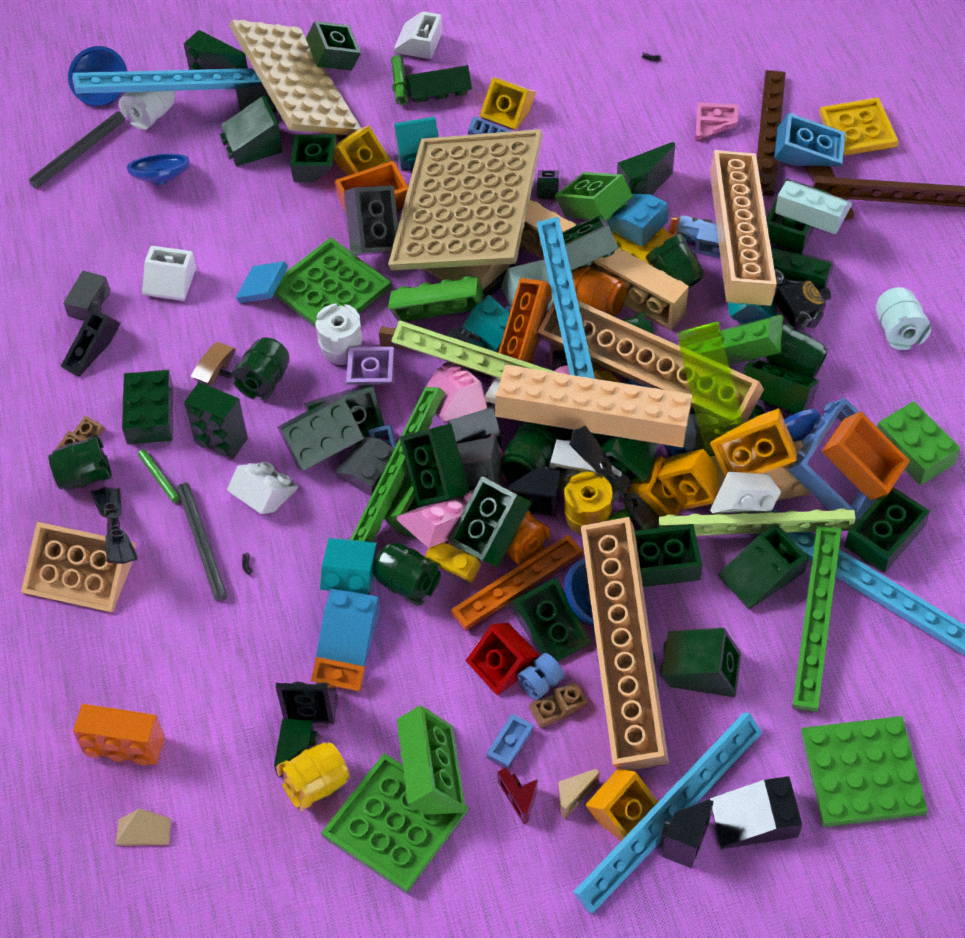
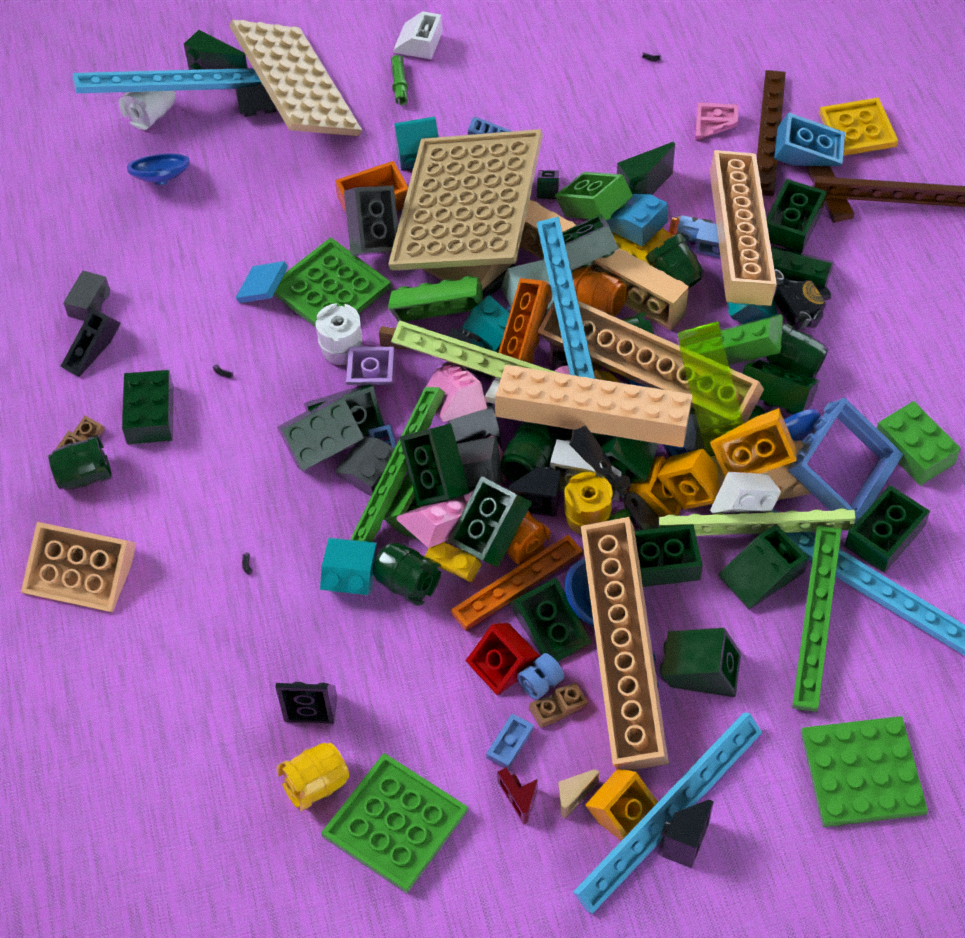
dark grey axle [29,111,125,188] -> none
blue dish [68,46,128,106] -> none
orange piece [73,703,165,766] -> none
black piece [91,486,138,564] -> none
tan slope [116,808,171,846] -> none
bright green bar [138,449,180,503] -> none
white slope [142,246,196,301] -> none
dark grey axle [177,482,227,601] -> none
dark green brick [184,382,248,459] -> none
medium nougat slope [191,342,236,386] -> none
slope [220,96,283,166] -> none
white slope [227,462,298,514] -> none
dark green piece [231,337,290,400] -> none
dark green slope [274,719,318,777] -> none
dark green slope [290,134,337,182] -> none
dark green brick [306,21,361,70] -> none
orange plate [311,657,366,691] -> none
dark azure slope [315,589,380,666] -> none
yellow slope [333,125,391,175] -> none
bright green slope [397,705,466,815] -> none
dark green slope [405,65,472,103] -> none
yellow slope [480,77,536,130] -> none
slope [710,776,802,849] -> none
light aqua slope [775,181,852,234] -> none
orange piece [821,411,910,501] -> none
light aqua piece [876,287,931,350] -> none

